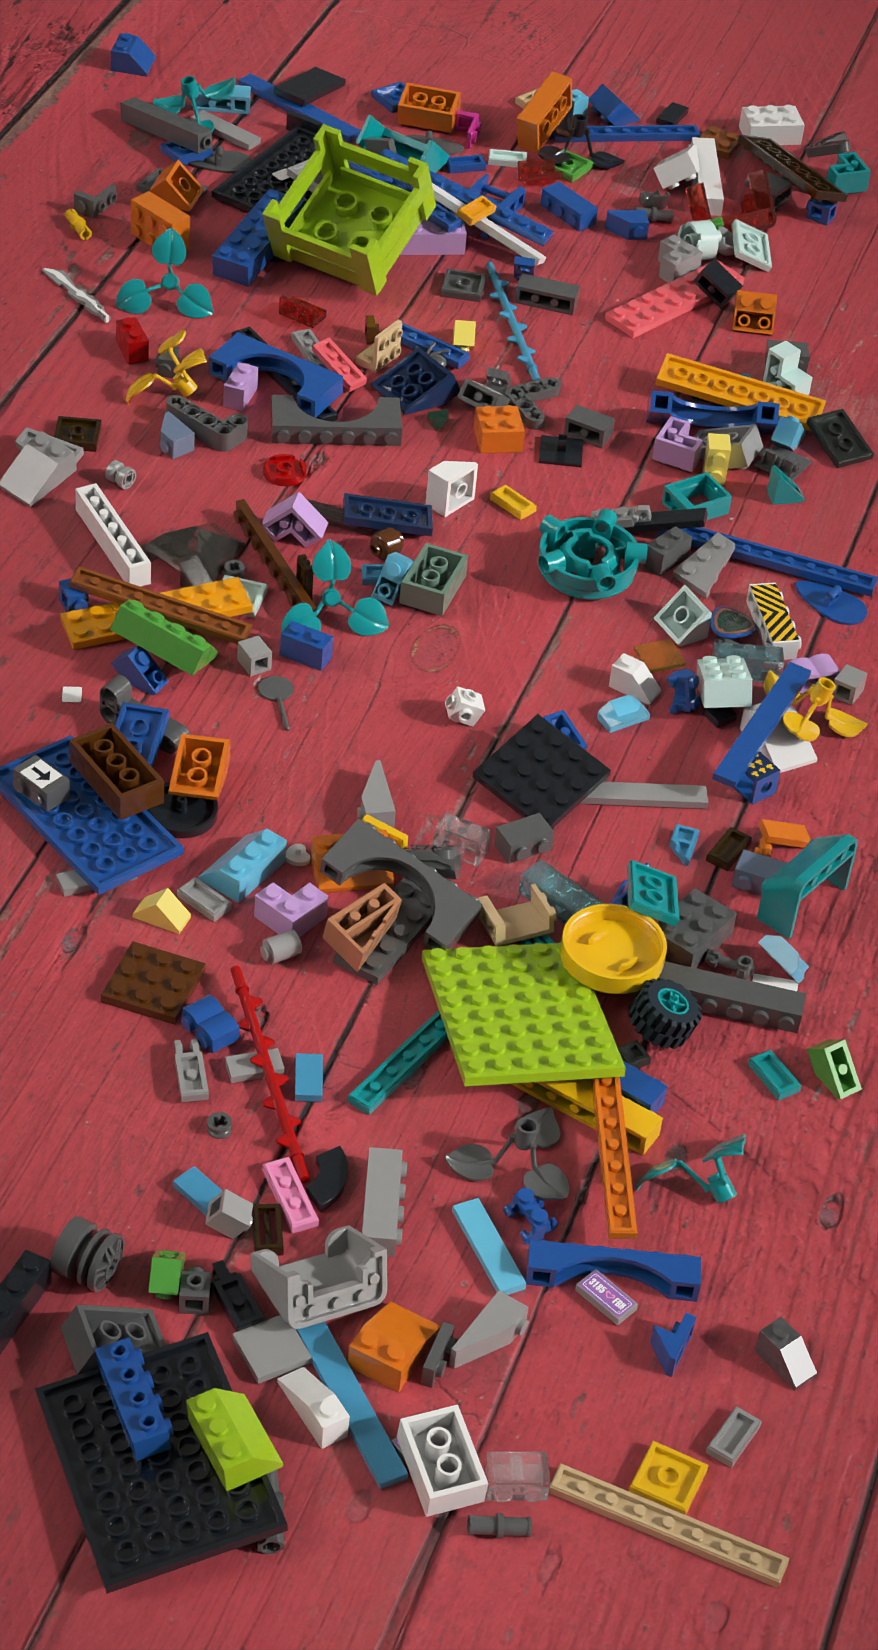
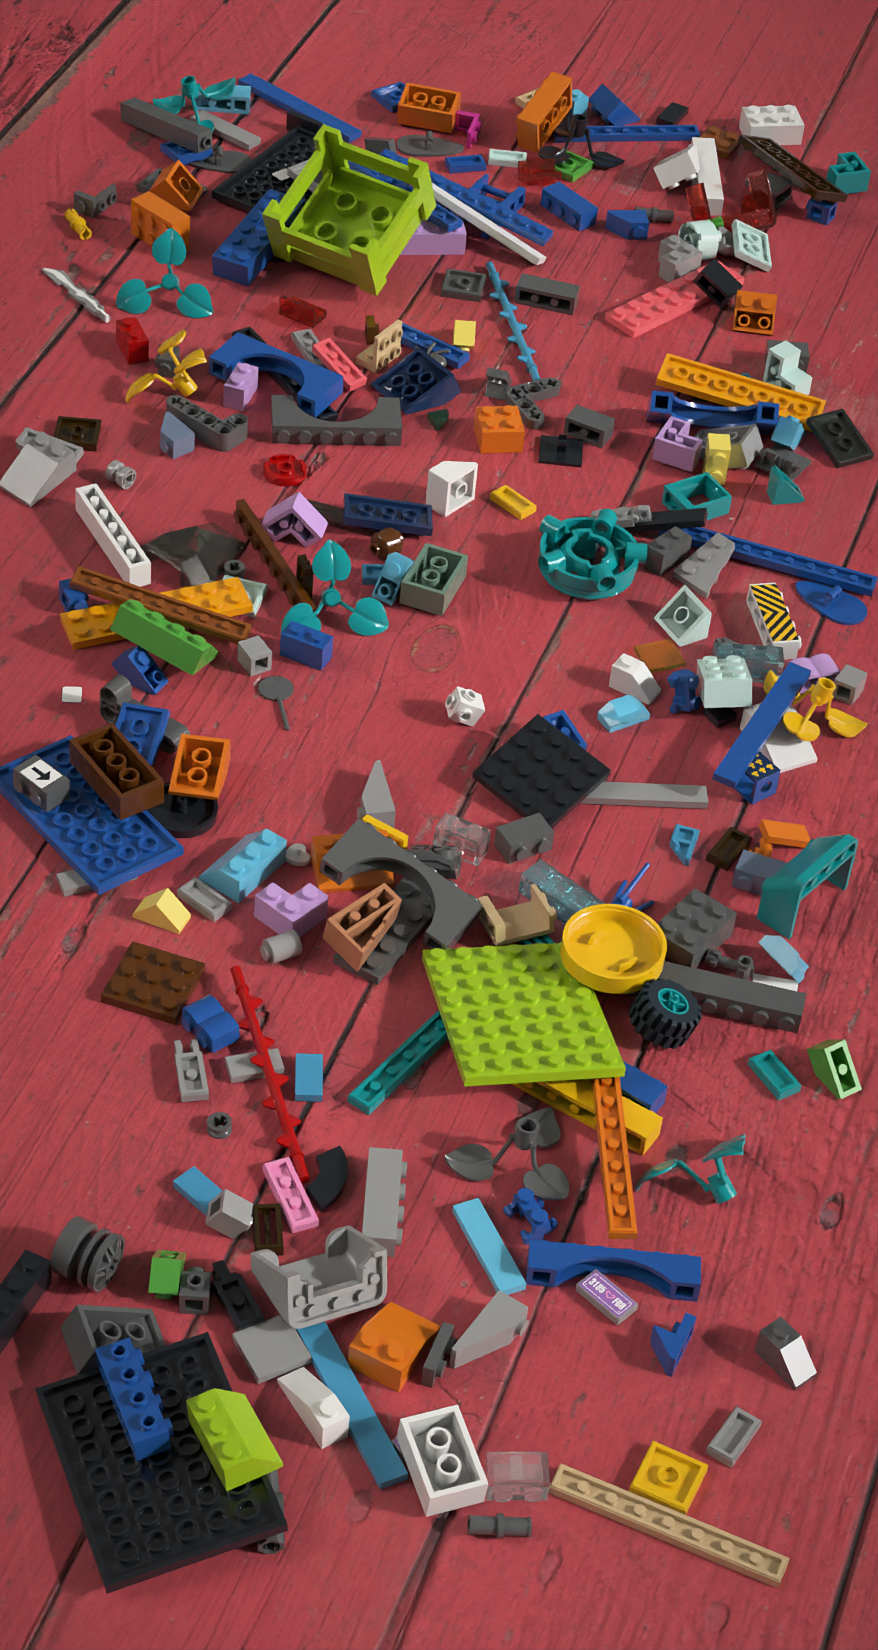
blue slope [111,33,156,77] -> none
black tile [274,67,346,107] -> none
teal windscreen [356,114,449,173] -> none
light orange tile [456,195,497,226] -> none
dark grey brick [457,378,510,407] -> none
blue plate [514,256,535,280] -> none
pearl dark grey tile [617,1040,651,1069] -> none
teal tile [626,860,680,927] -> none
dark grey hair [639,190,670,210] -> none
shield [710,607,758,641] -> none
dark grey beam [805,131,851,157] -> none

